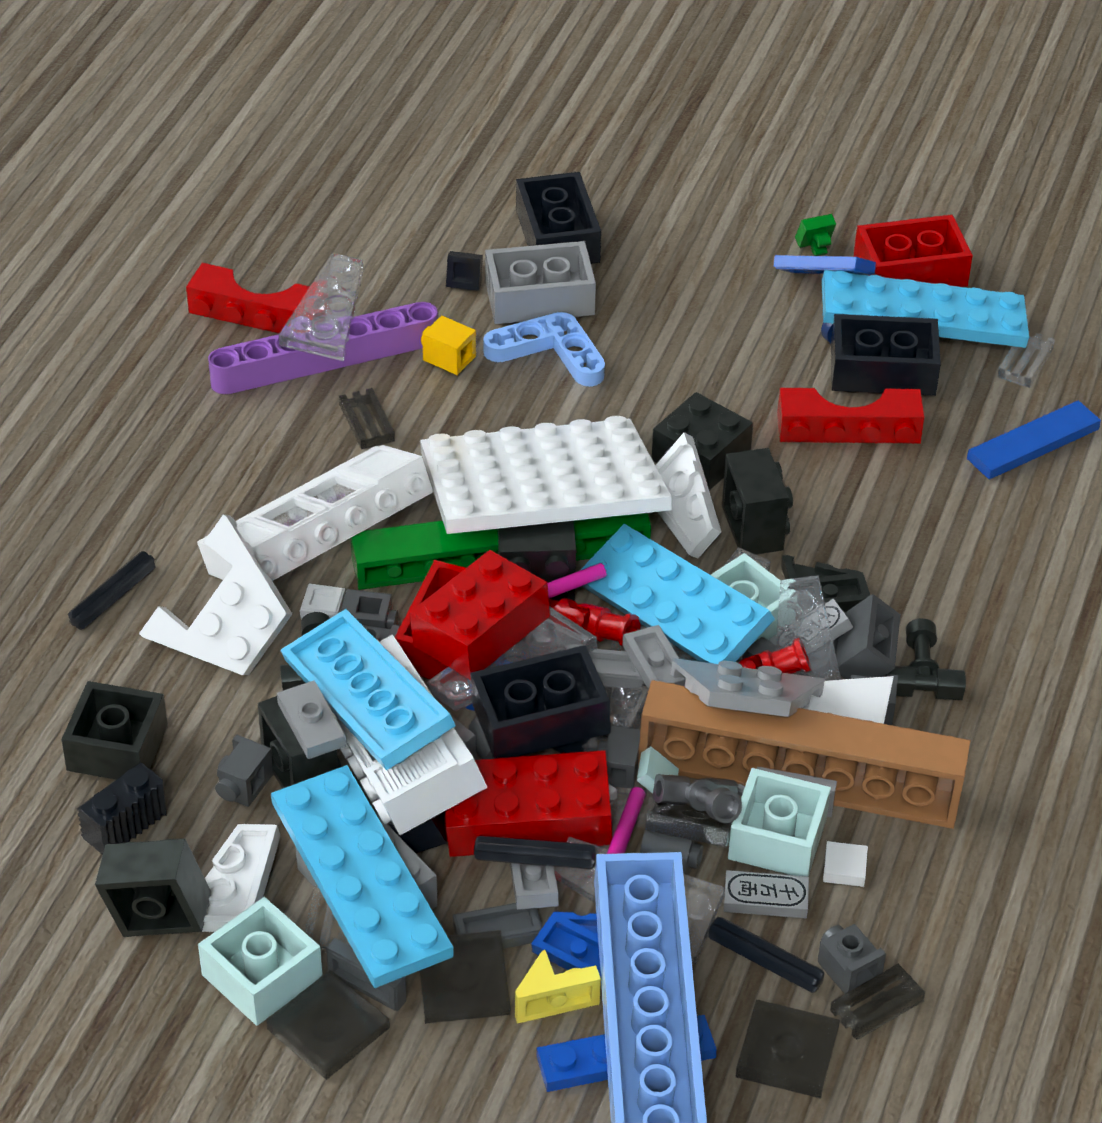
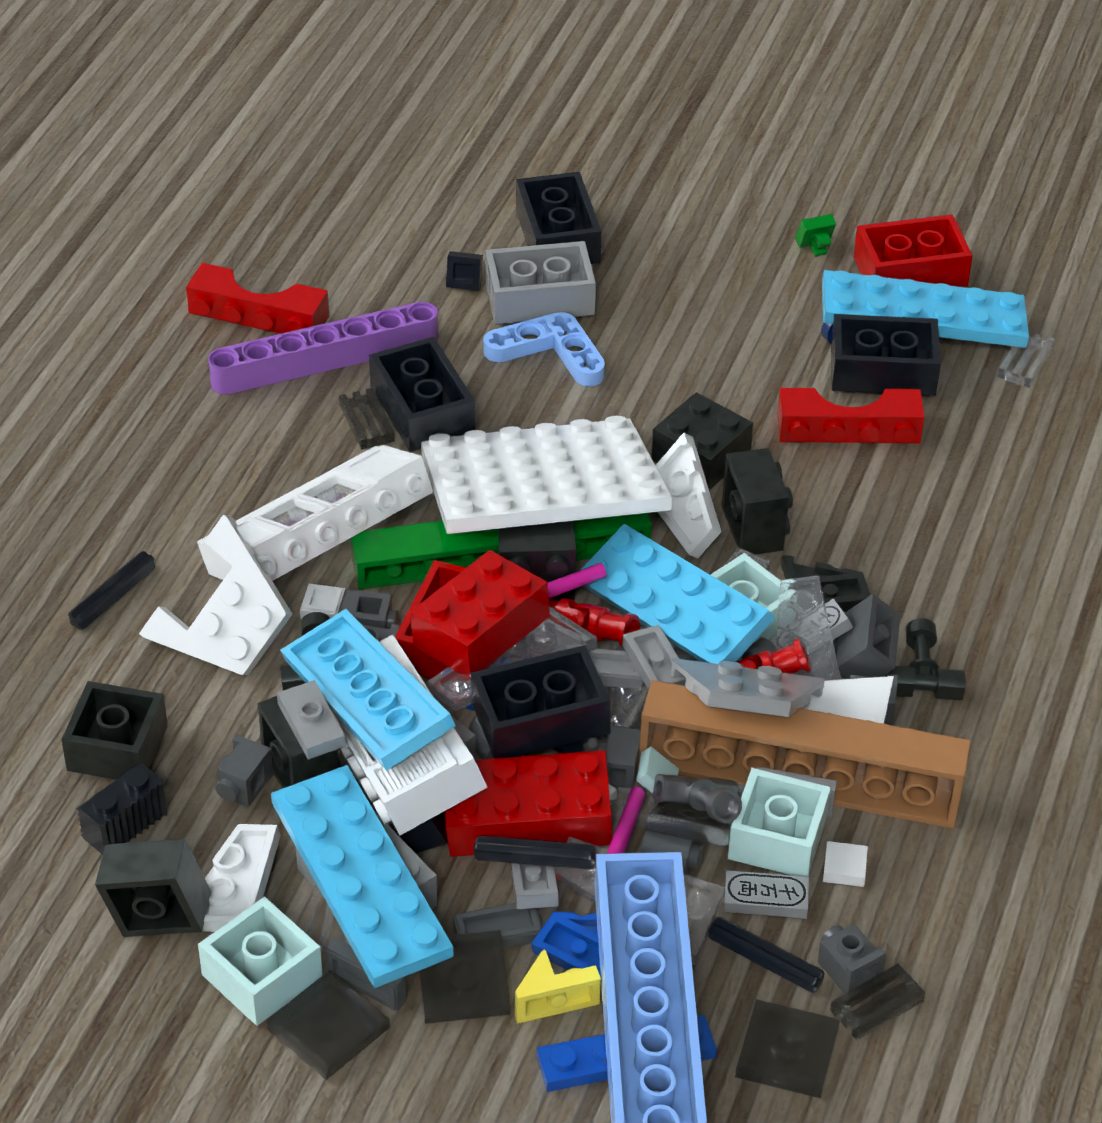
clear wing [279,253,364,361] -> none
yellow brick [421,315,476,375] -> none
tile [774,255,876,275] -> none
blue tile [967,400,1101,480] -> none
none -> black brick [369,337,475,452]

